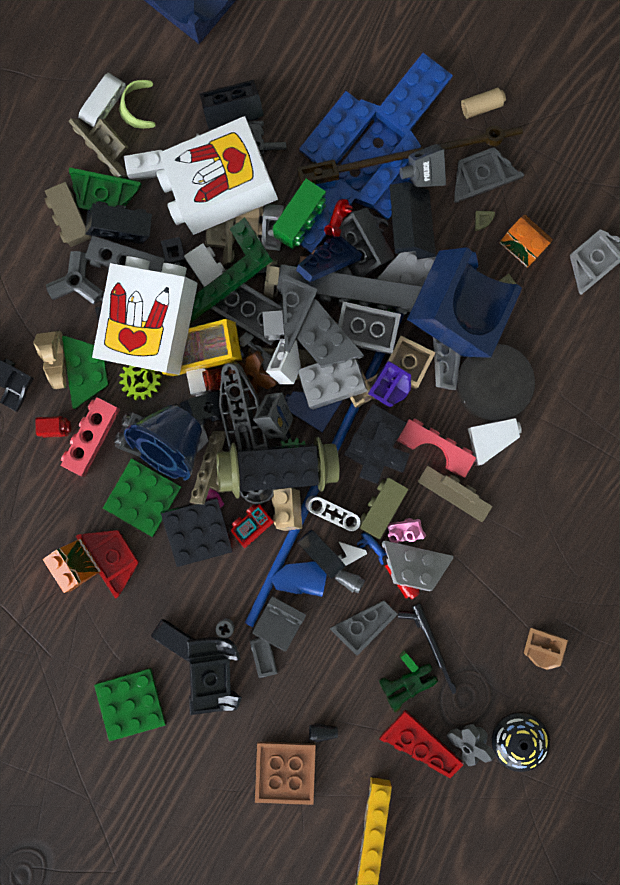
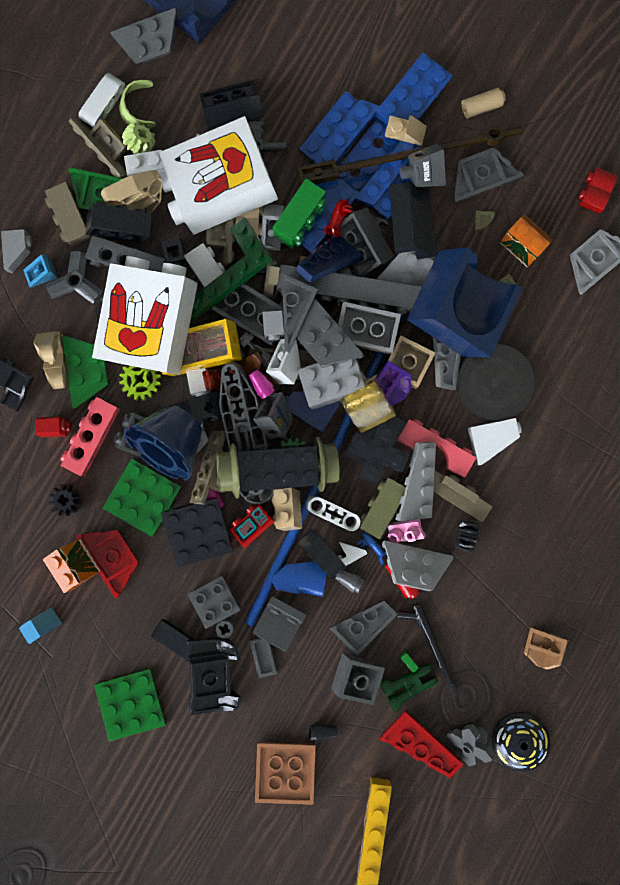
none -> light grey slope [1,229,33,273]
none -> dark azure slope [19,607,62,644]
none -> dark azure slope [24,254,58,287]
none -> black gear [48,484,82,516]
none -> tan connector [101,170,162,214]
none -> dark grey wing [111,8,179,65]
none -> yellowish green gear [122,122,156,154]
none -> dark grey brick [187,574,242,629]
none -> dark pink cone [248,369,275,399]
none -> dark grey slope [331,653,385,705]
none -> clear yellow slope [341,382,396,433]
none -> tan slope [385,115,427,146]
none -> light grey wing [395,441,436,521]
none -> black gear [455,519,480,552]
none -> red brick [578,167,618,214]

